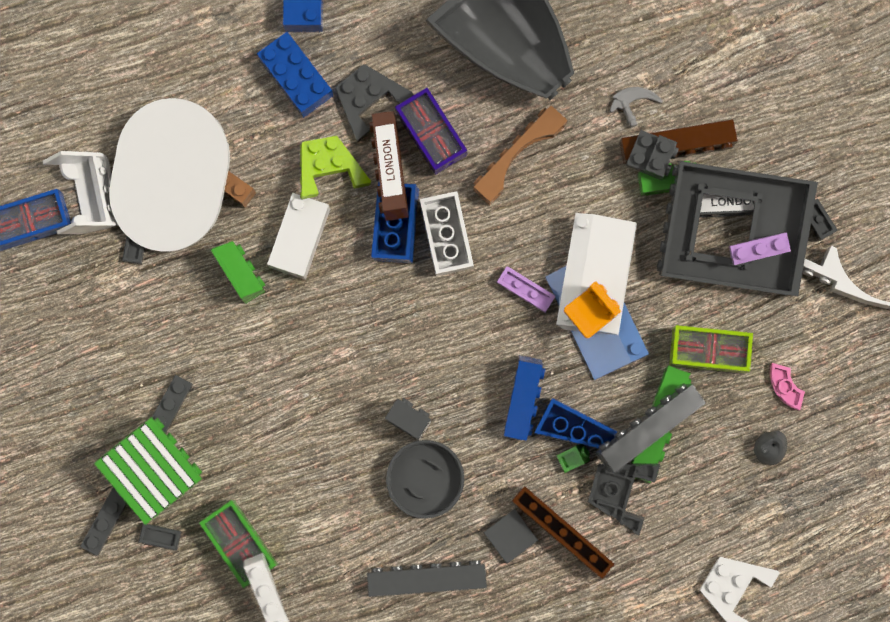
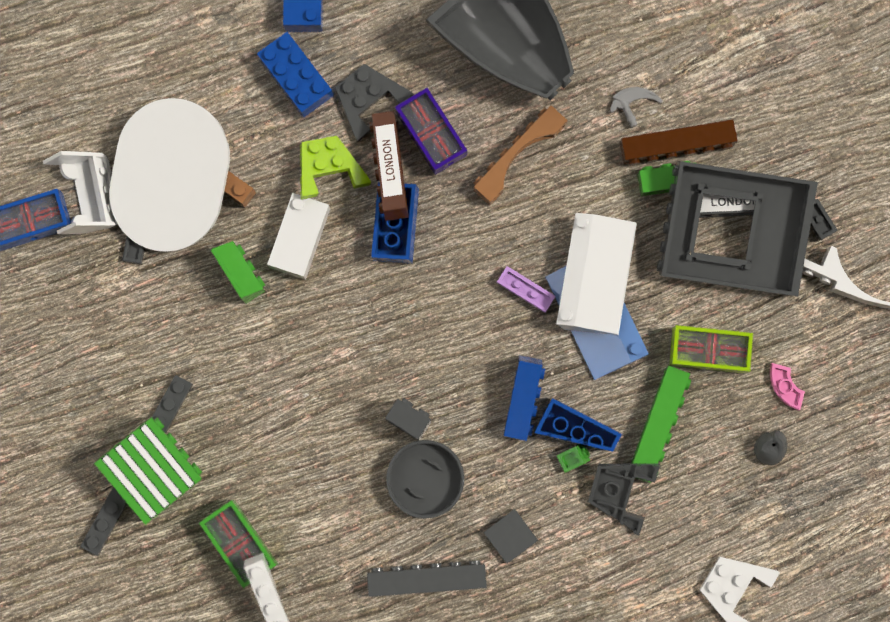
dark grey tile [139,523,182,551] -> none
white brick [420,191,474,276] -> none
reddish brown brick [511,486,615,579] -> none
light orange bracket [564,281,621,339] -> none
dark grey brick [596,383,706,473] -> none
dark grey plate [626,130,679,180] -> none
lavender plate [729,232,791,265] -> none

